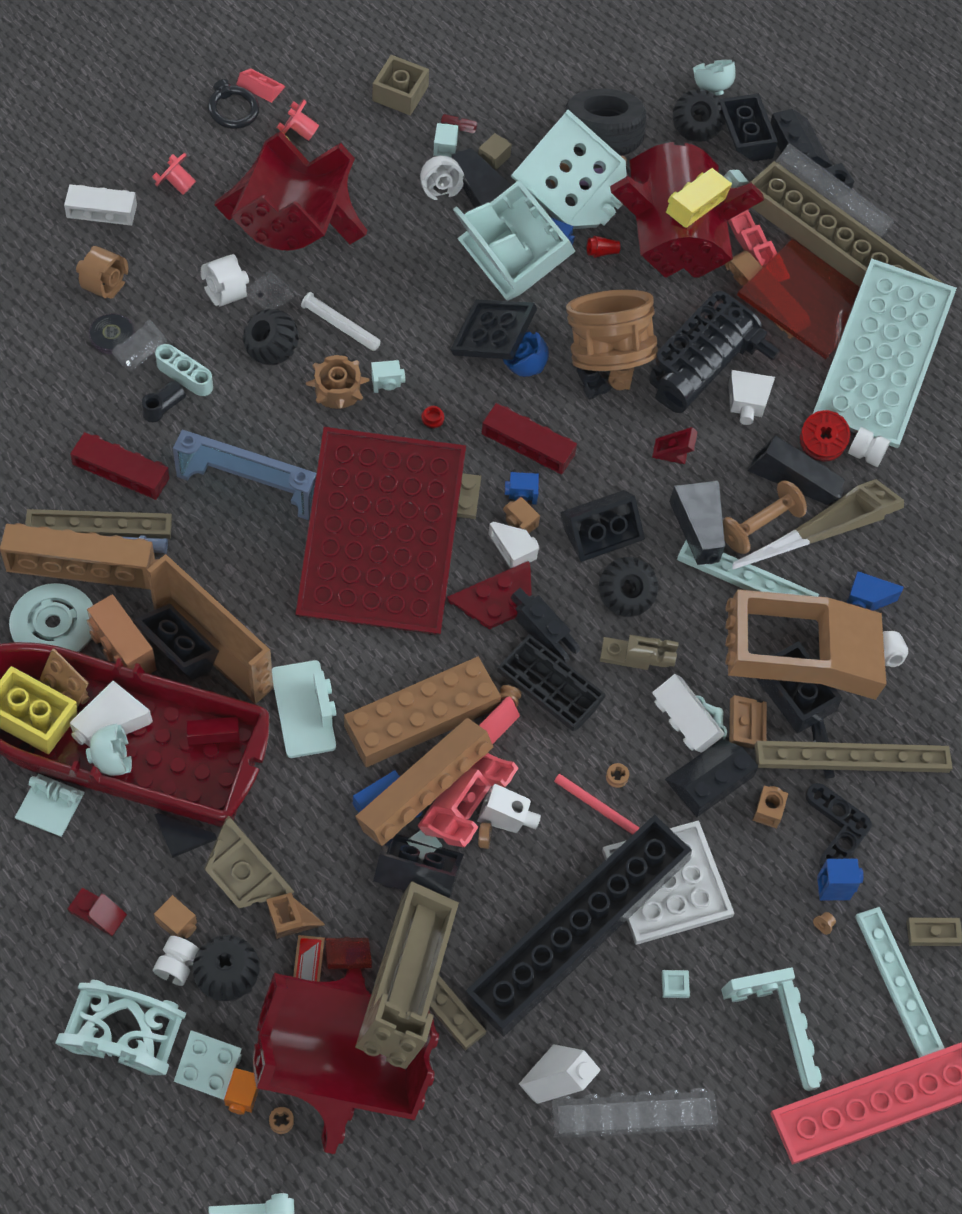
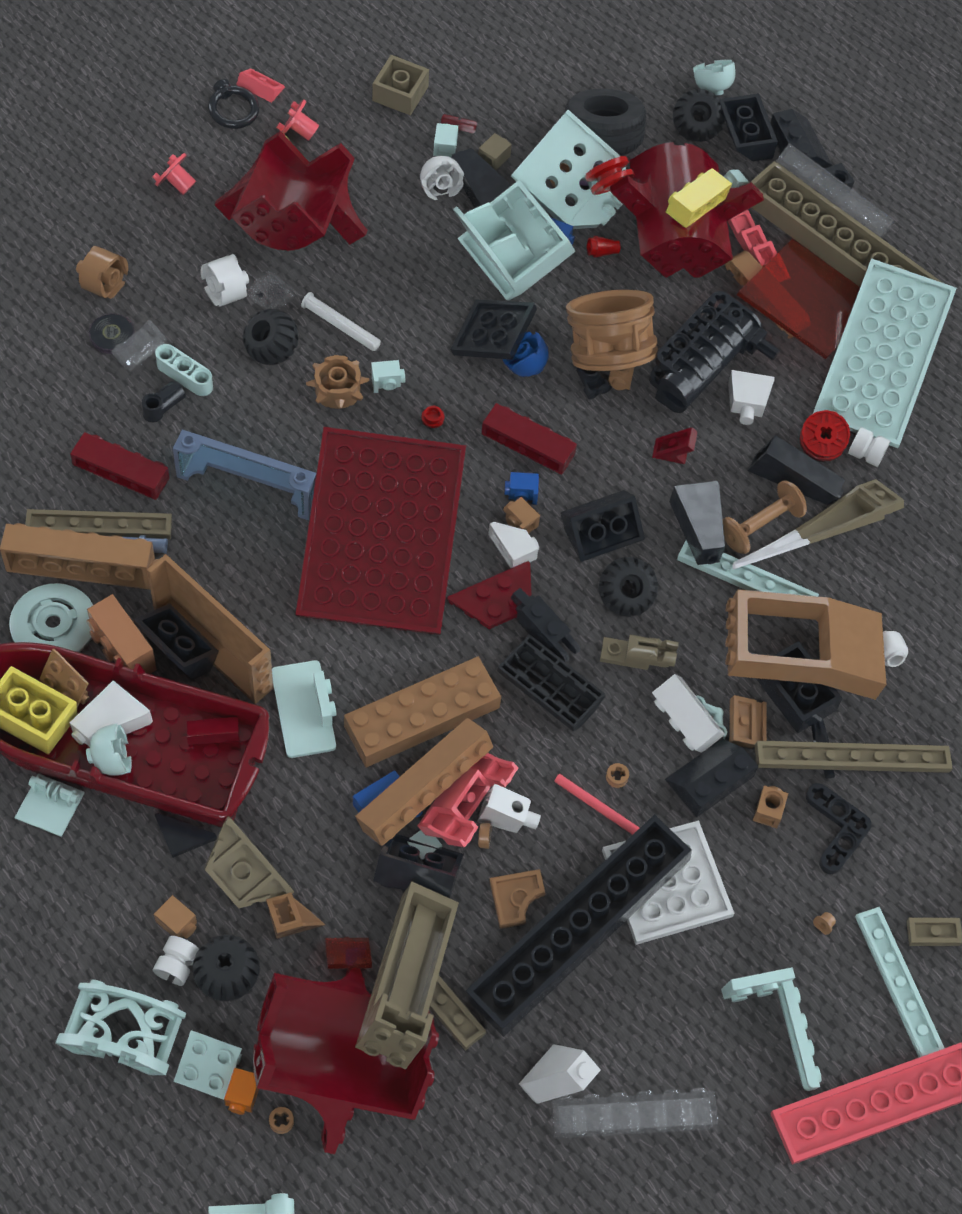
white brick [64,184,137,225] -> none
dark red slope [67,888,127,937] -> none
slope [293,935,325,982] -> none
dark tan plate [457,473,481,519] -> none
coral slope [479,696,520,744] -> none
medium nougat bush [500,685,522,707] -> none
light aqua tile [662,970,690,998] -> none
blue brick [817,859,863,900] -> none
blue slope [846,572,903,611] -> none
none -> medium nougat tile [489,869,545,929]
none -> red wheel [585,156,635,195]

